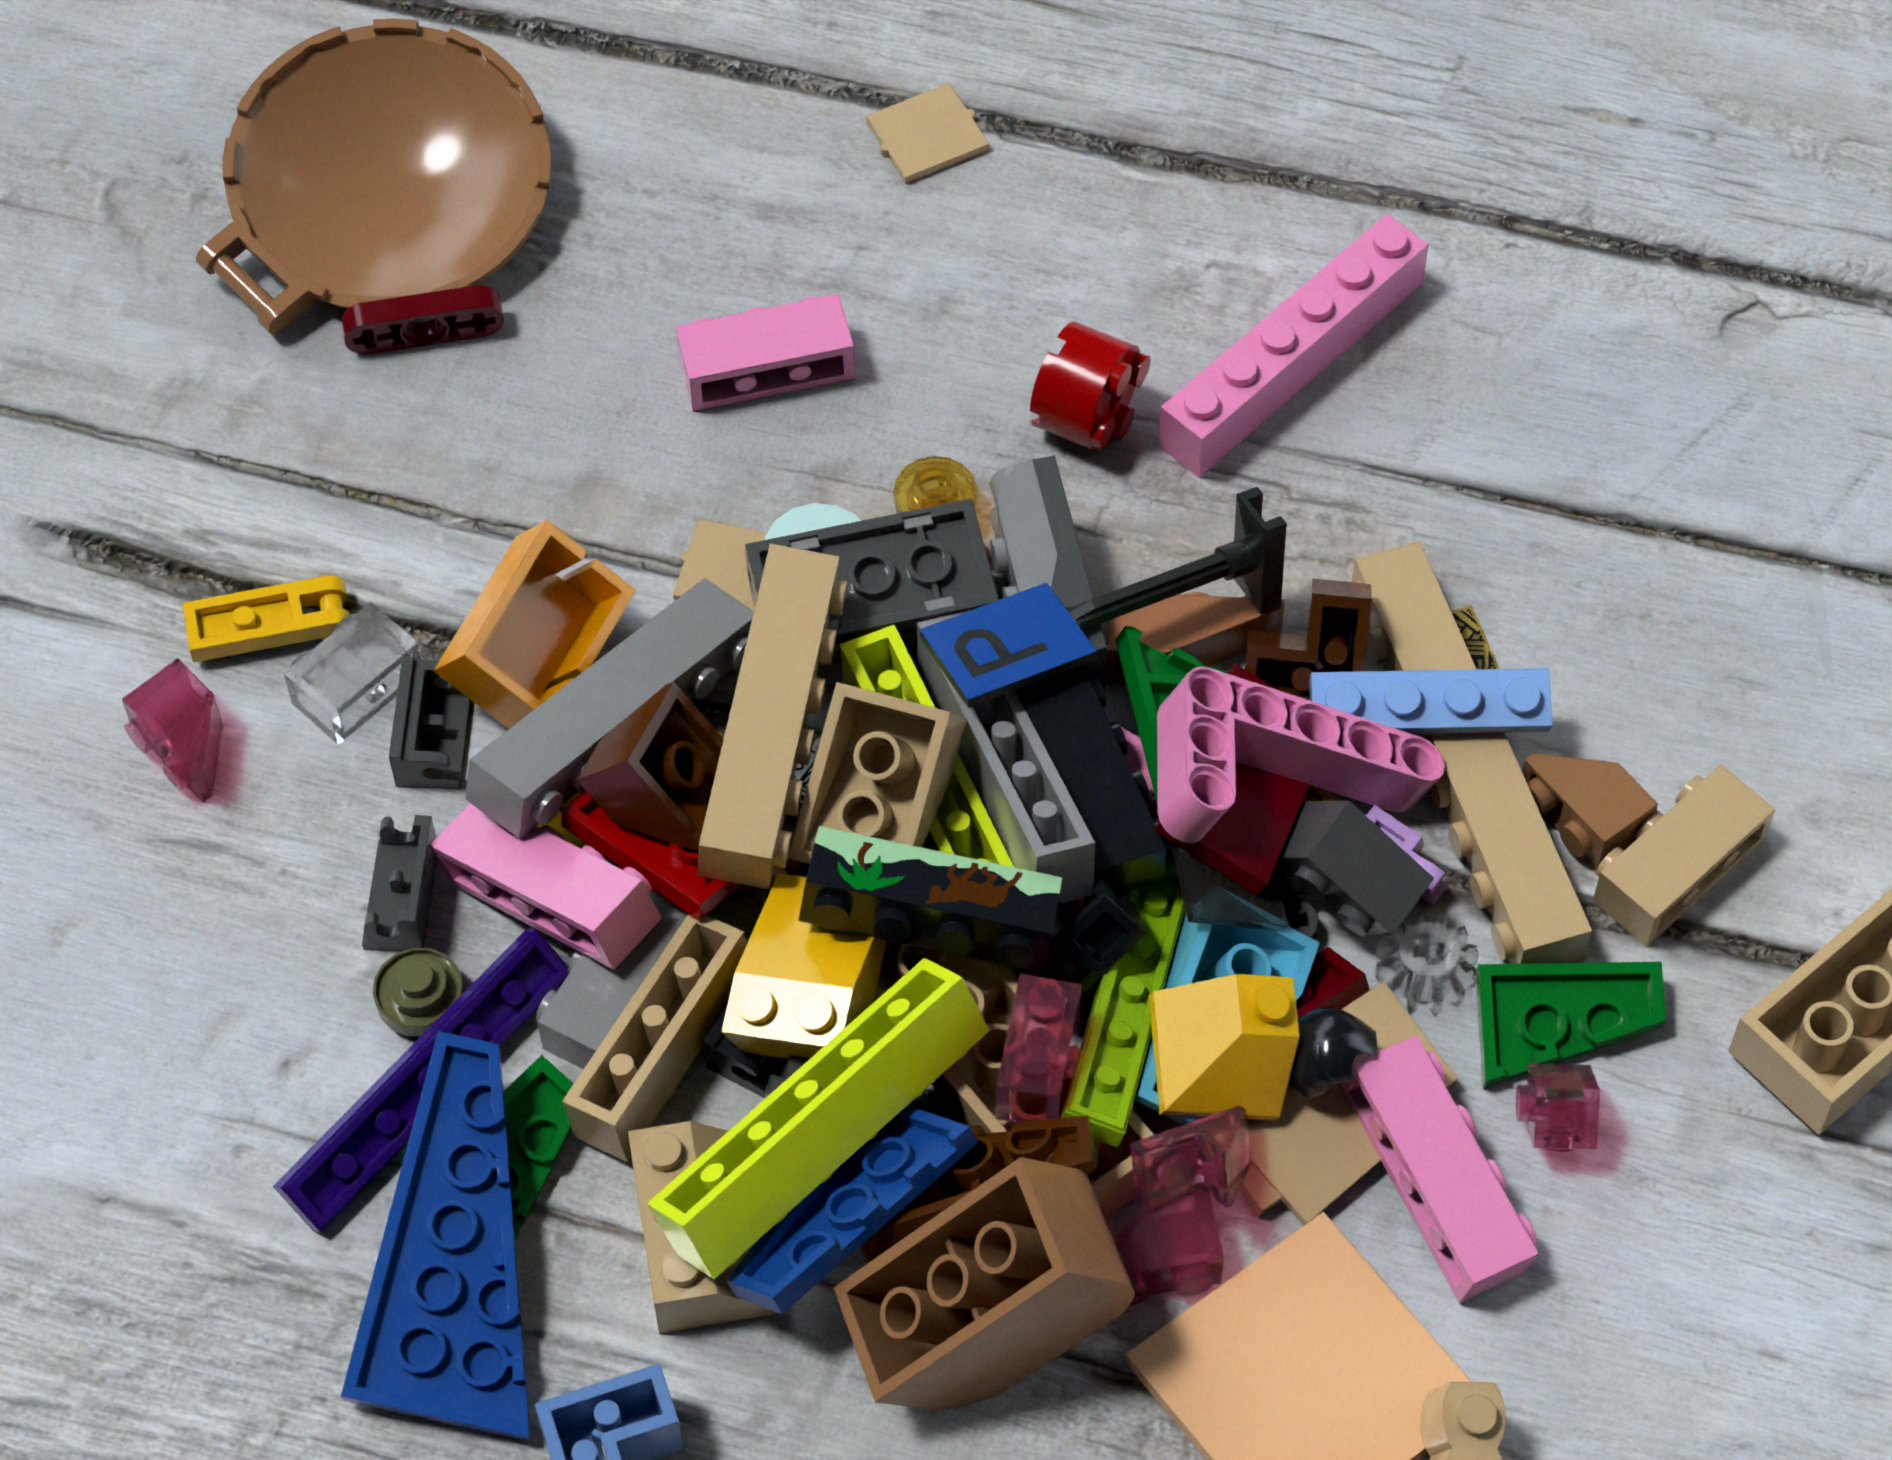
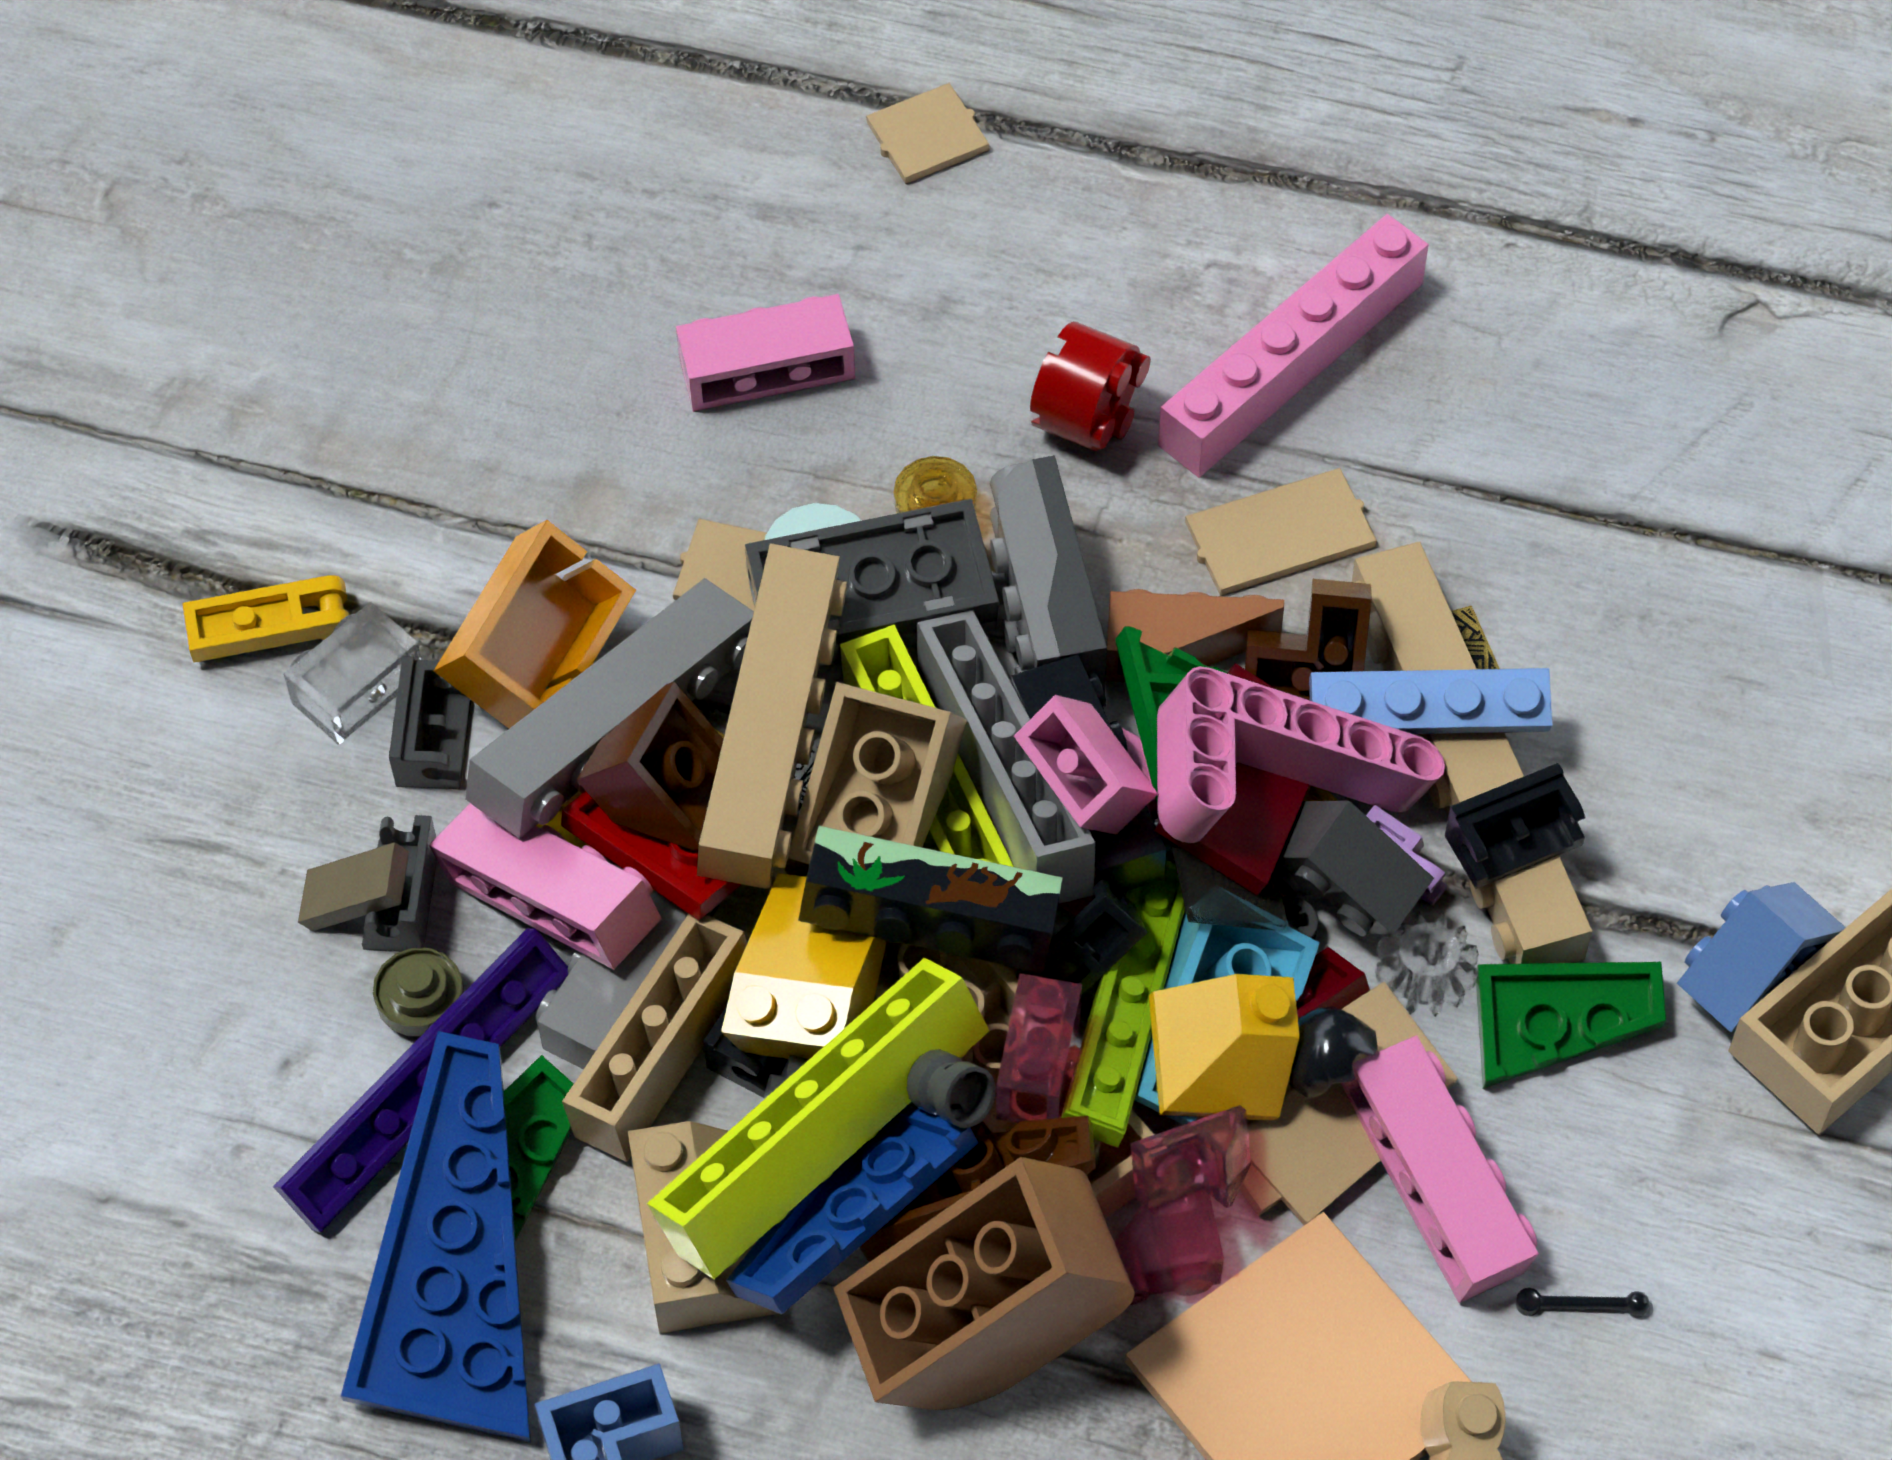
clear pink slope [122,658,223,803] -> none
medium nougat dish [196,18,552,334] -> none
dark red beam [342,285,504,354] -> none
piece [919,487,1287,708] -> none
clear pink brick [1515,1064,1600,1152] -> none
medium nougat slope [1522,753,1658,870] -> none
tan brick [1593,764,1775,947] -> none
none -> dark tan tile [298,842,409,931]
none -> dark grey wheel [907,1049,996,1128]
none -> bright pink brick [1014,695,1158,835]
none -> tan piece [1185,468,1377,596]
none -> black hinge [1445,763,1585,889]
none -> black hinge [1516,1288,1650,1317]
none -> medium blue brick [1677,882,1846,1032]

